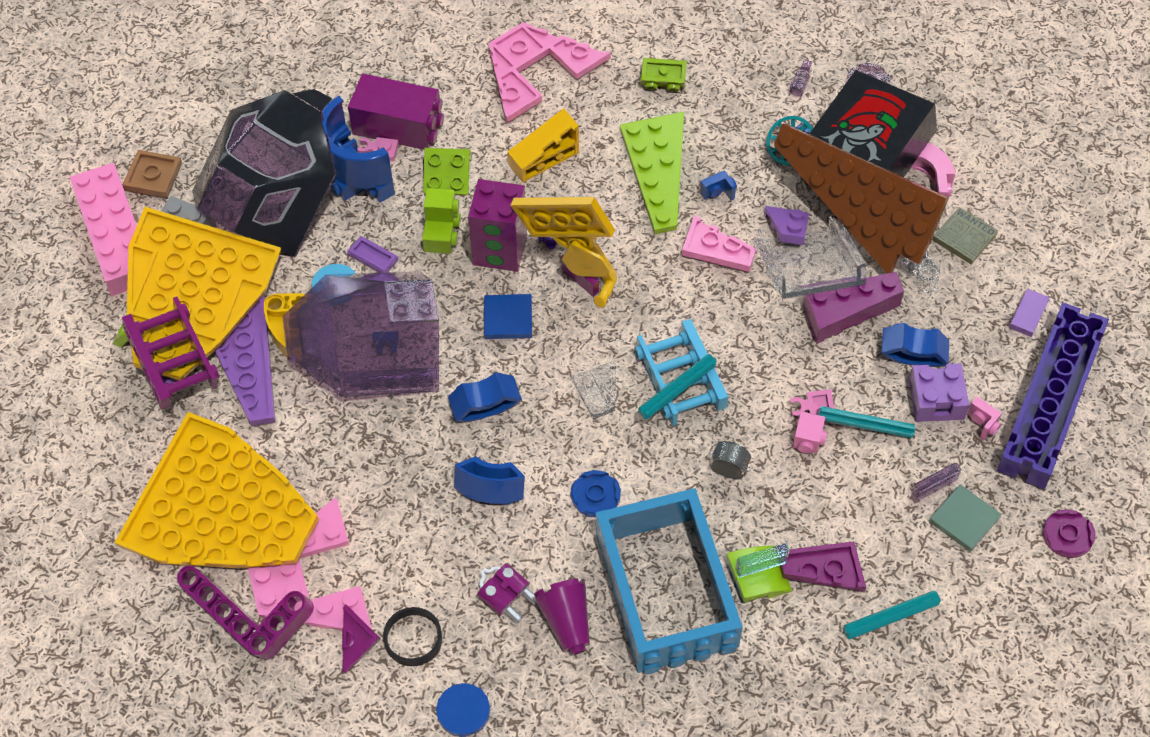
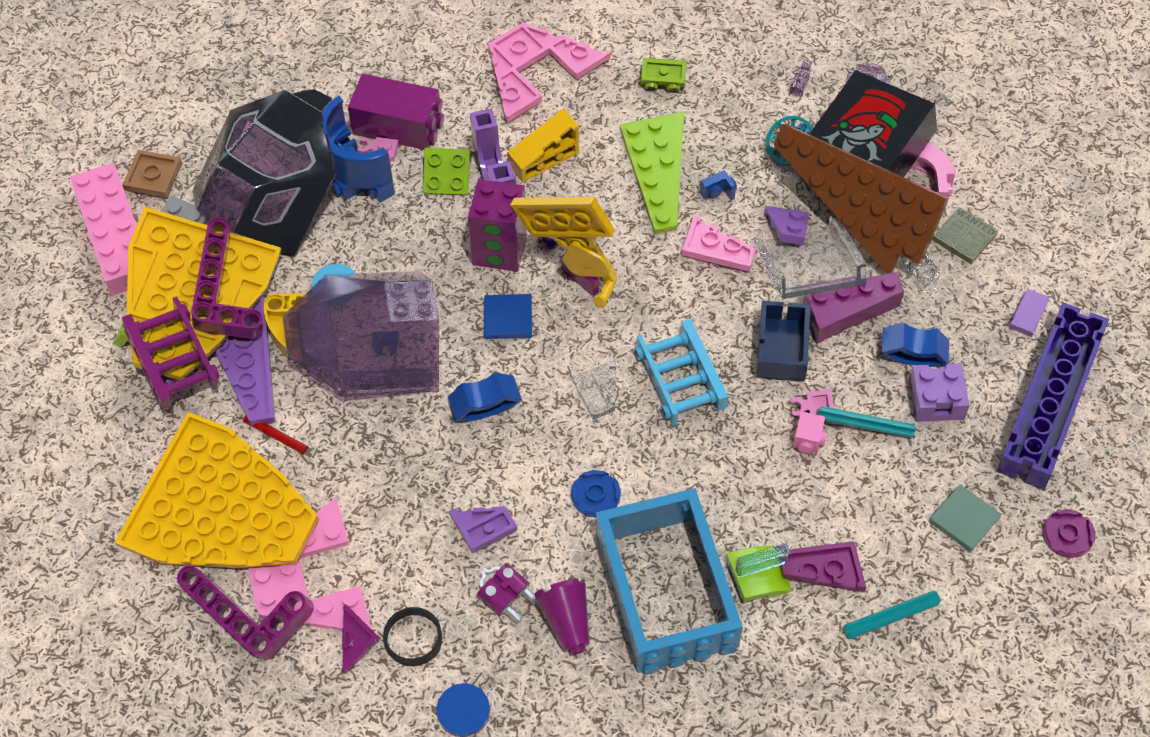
medium lavender tile [347,236,399,276] -> none
lime brick [422,188,461,254] -> none
blue brick [454,456,525,505] -> none
teal axle [638,354,717,419] -> none
clear piece [708,441,752,480] -> none
clear purple tile [911,462,962,502] -> none
bright pink bracket [968,397,1002,441] -> none
none -> magenta beam [192,217,263,339]
none -> red bar [243,415,309,455]
none -> medium lavender wing [449,506,517,553]
none -> medium lavender arch [470,108,516,184]
none -> dark blue piece [756,301,810,381]

